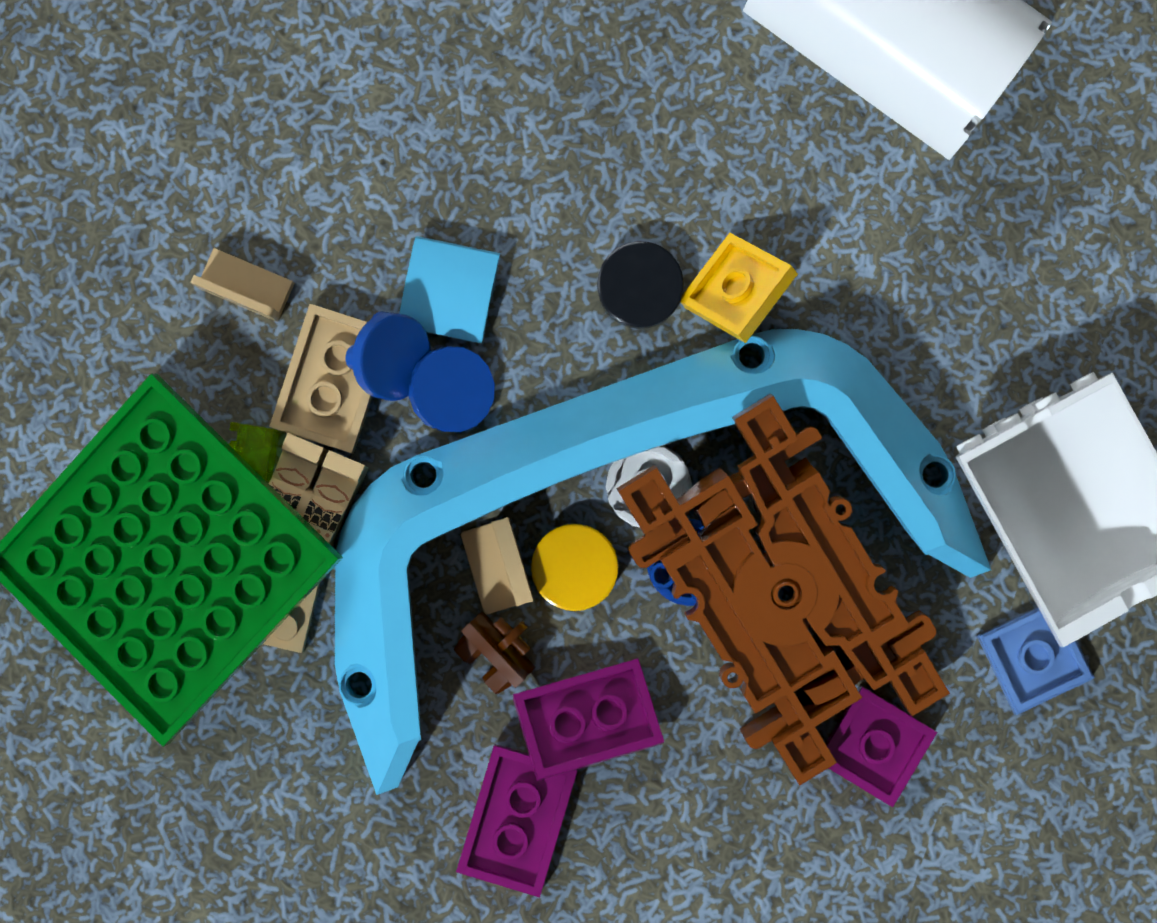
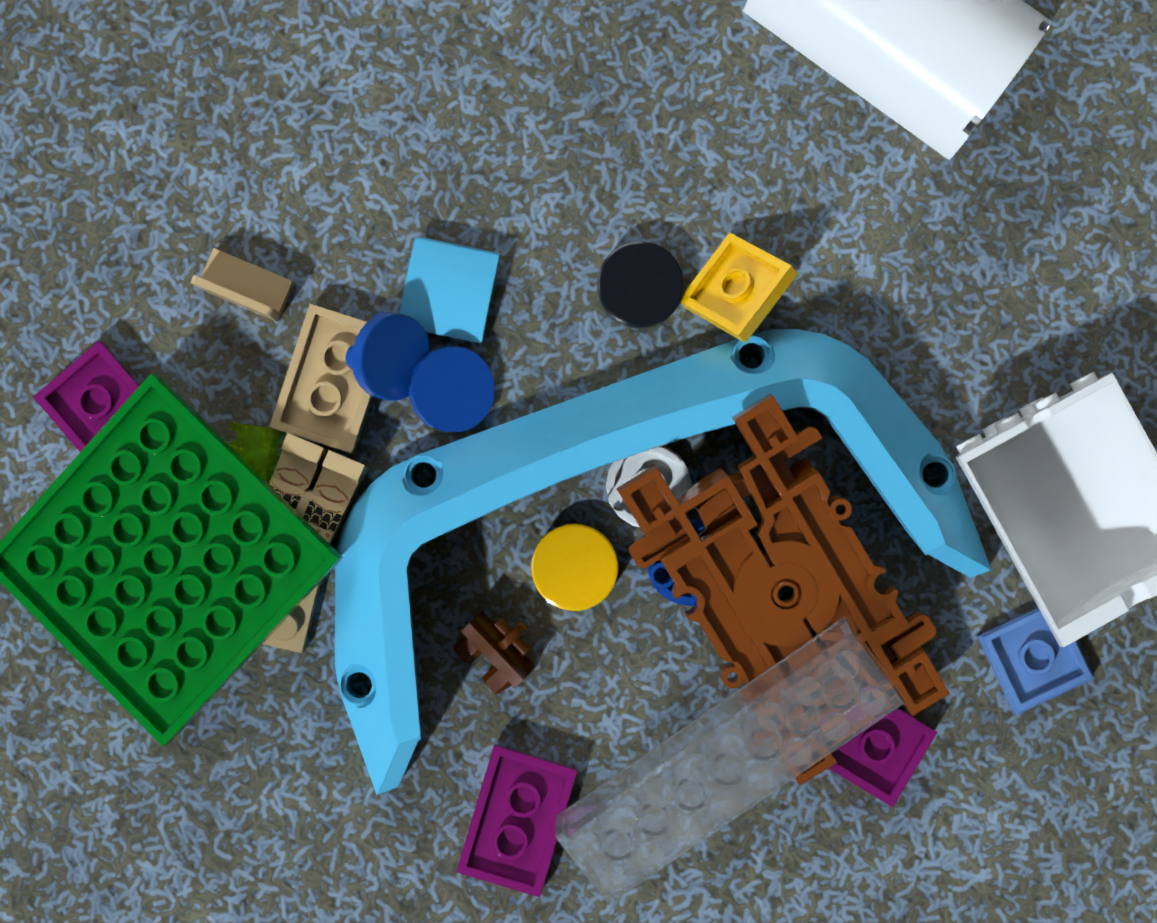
tan panel [461,517,534,614] -> none
magenta plate [512,658,664,781] -> none
none -> magenta plate [33,341,140,452]
none -> clear brick [555,616,904,904]

